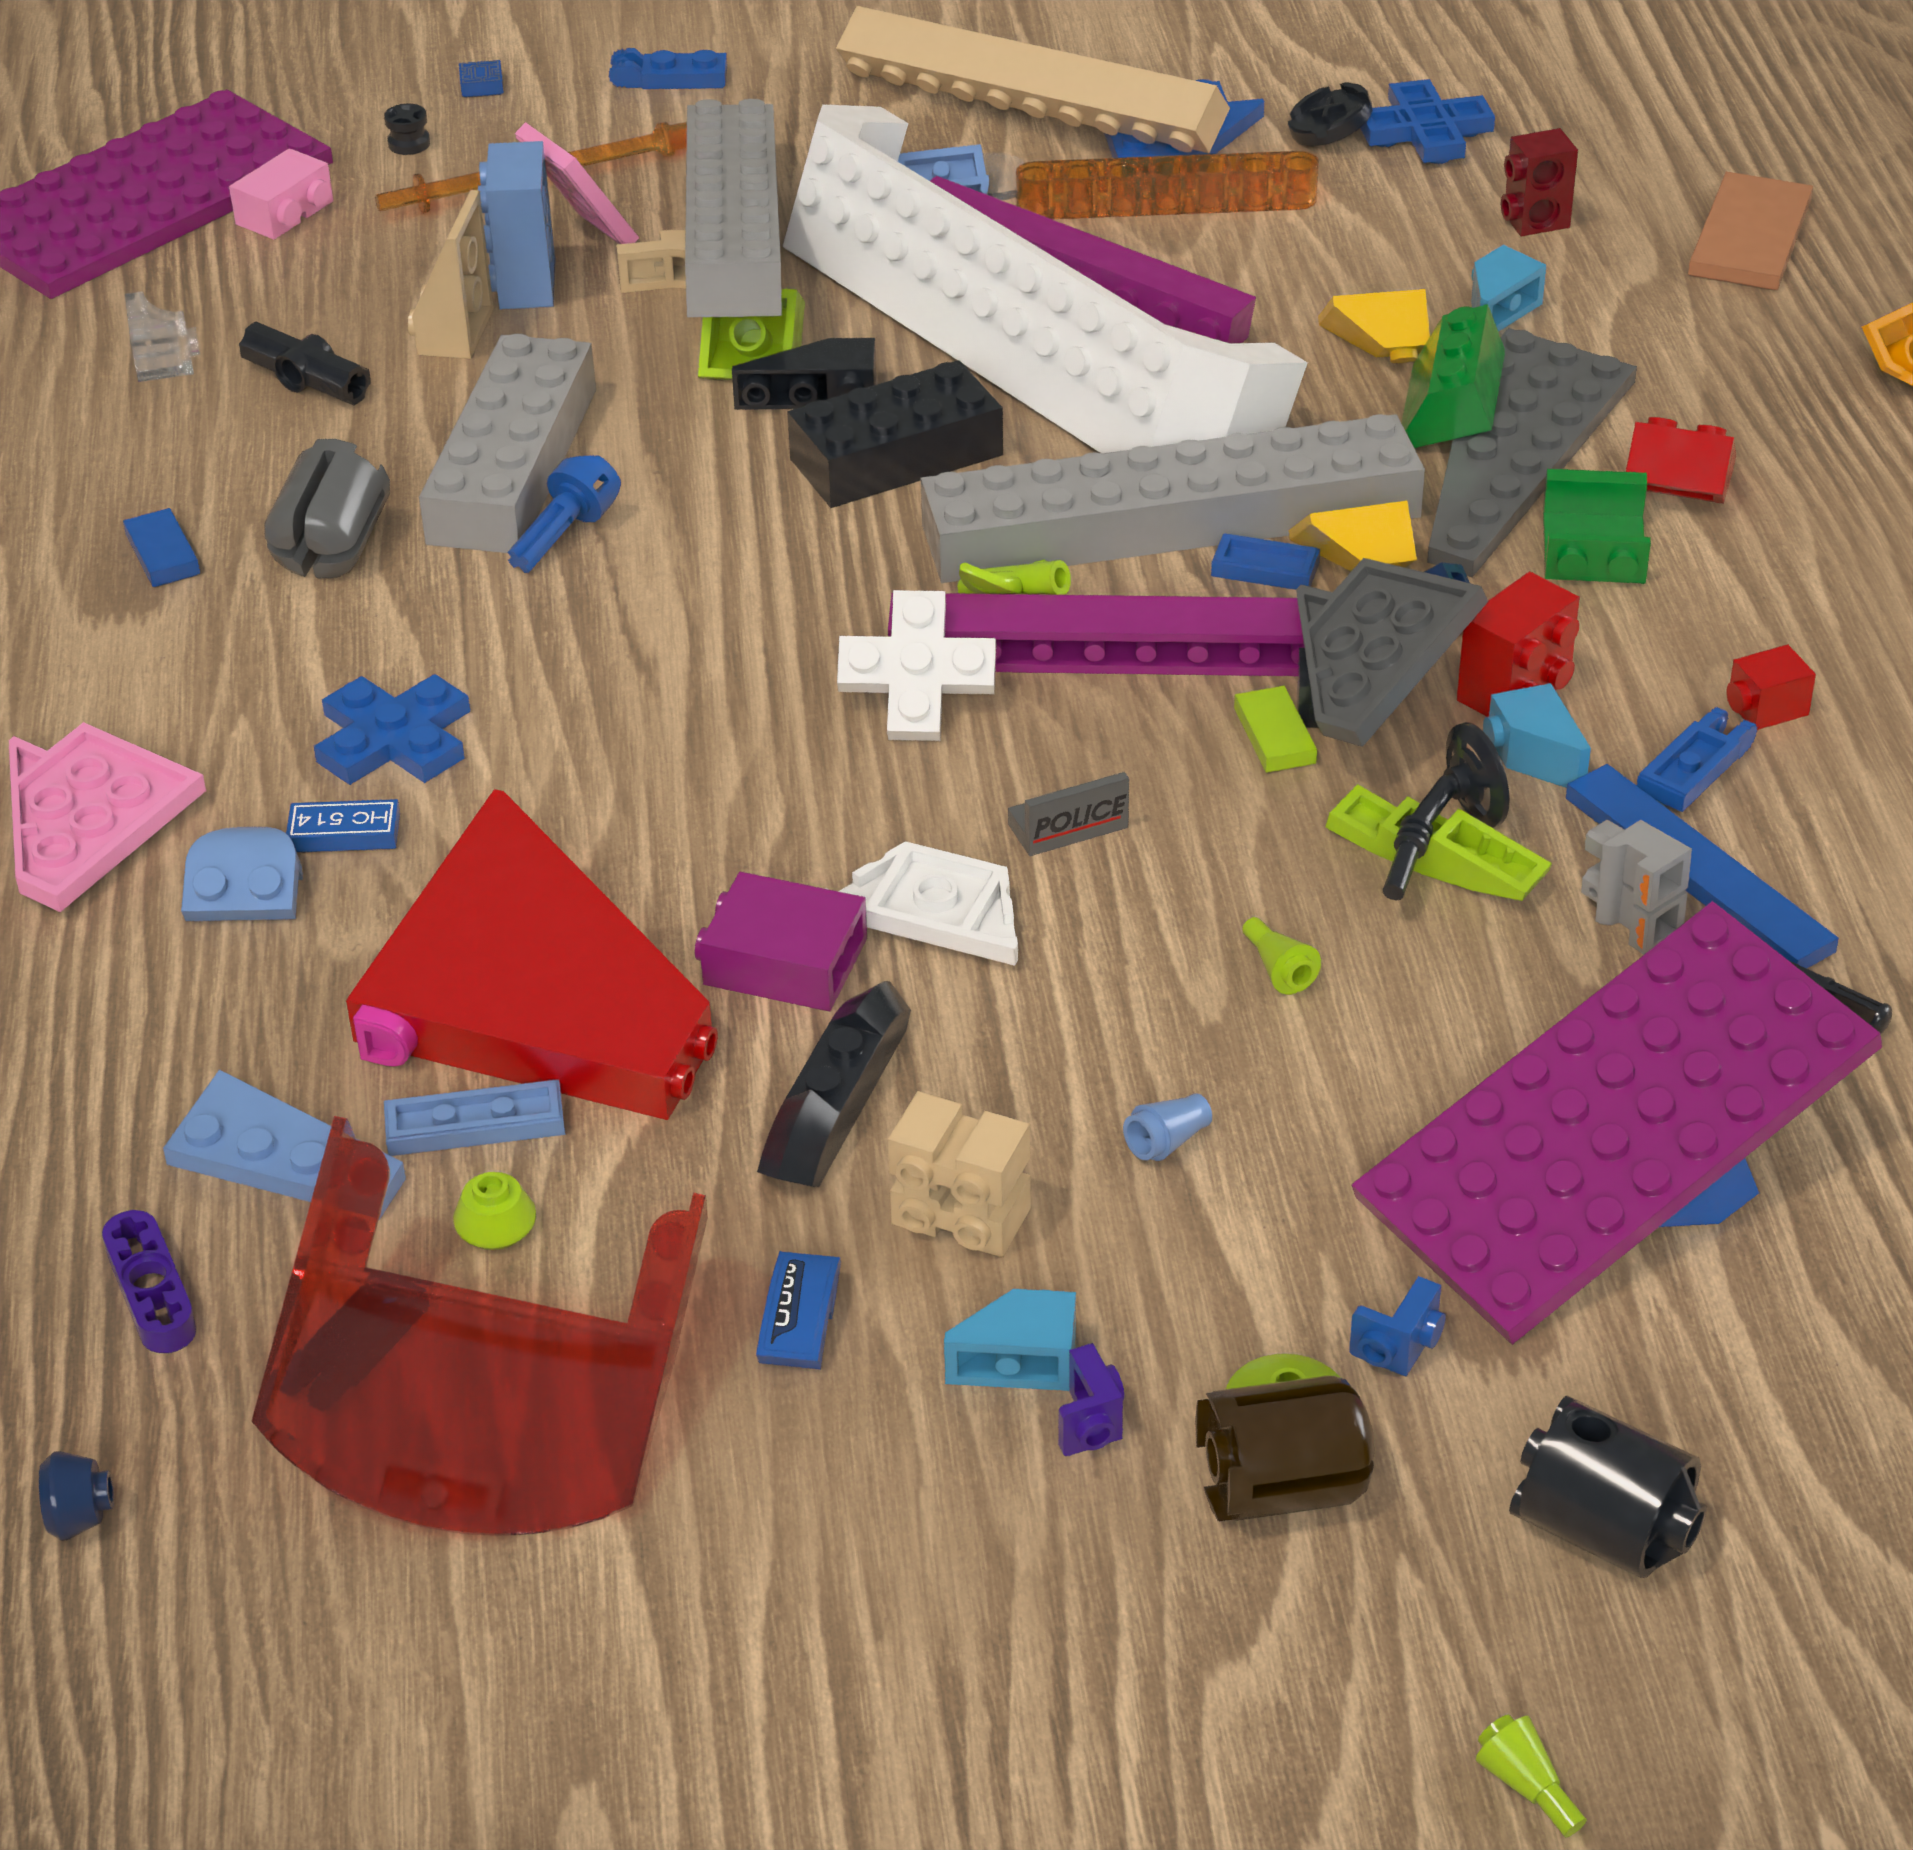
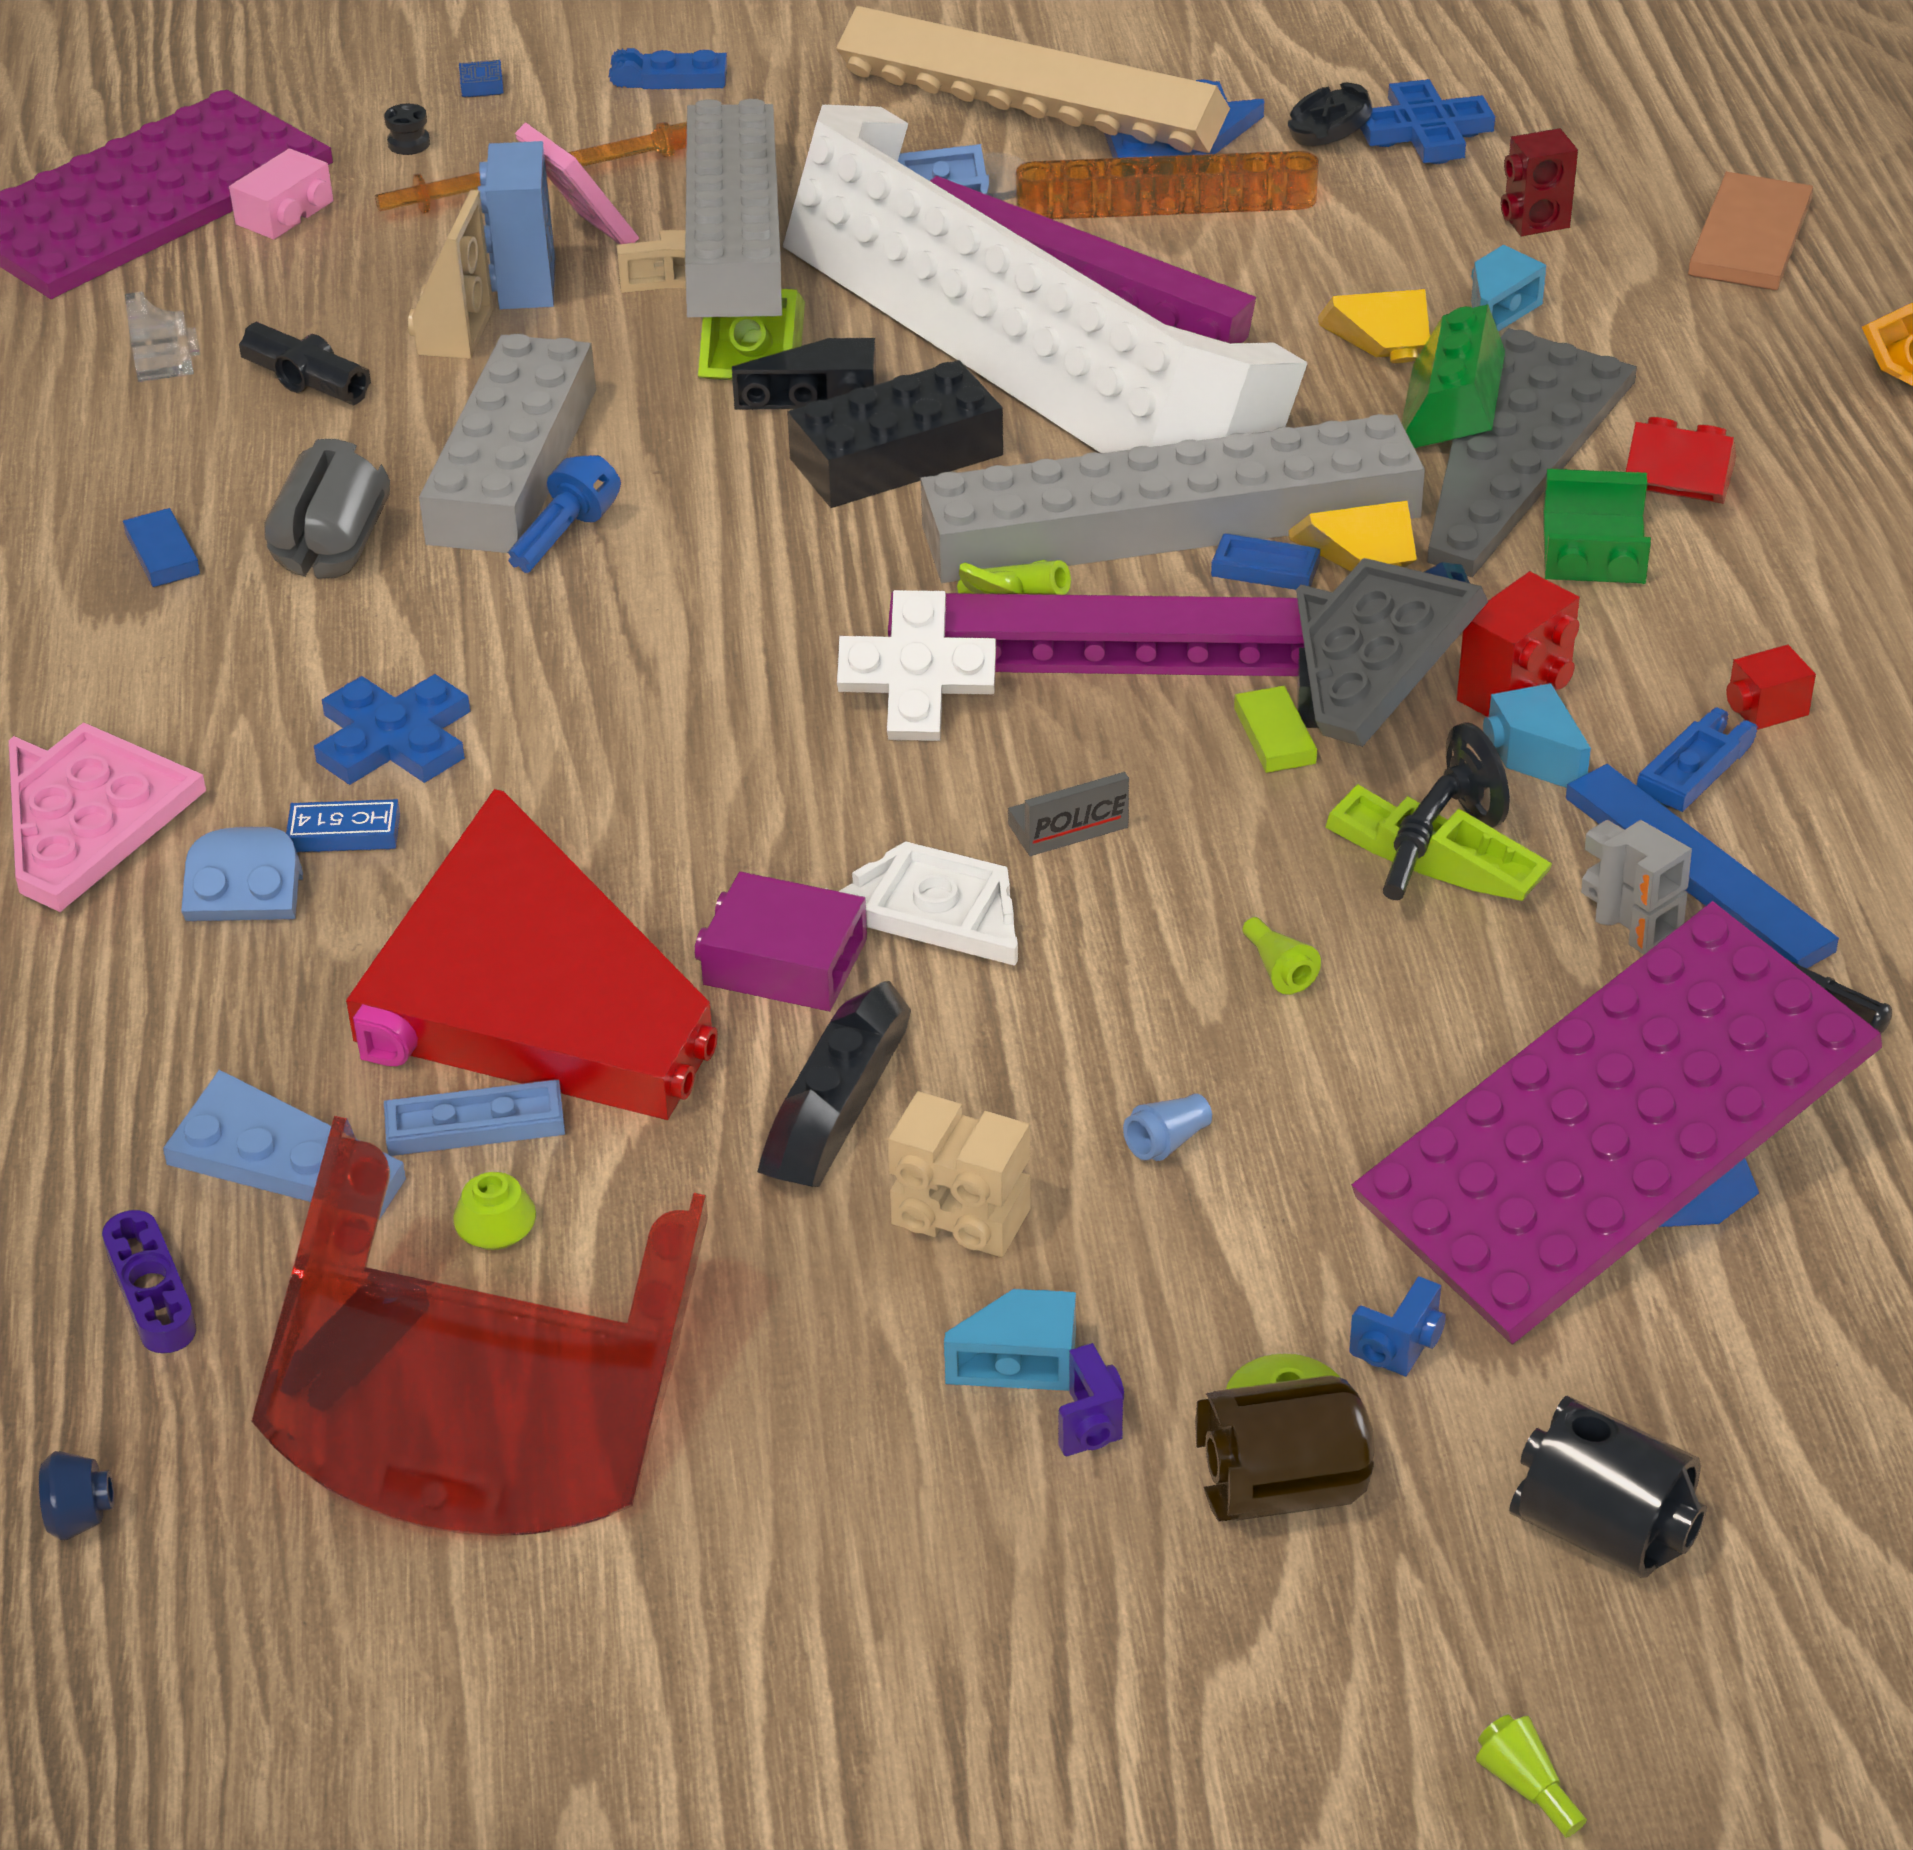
blue slope [756,1251,841,1370] -> none

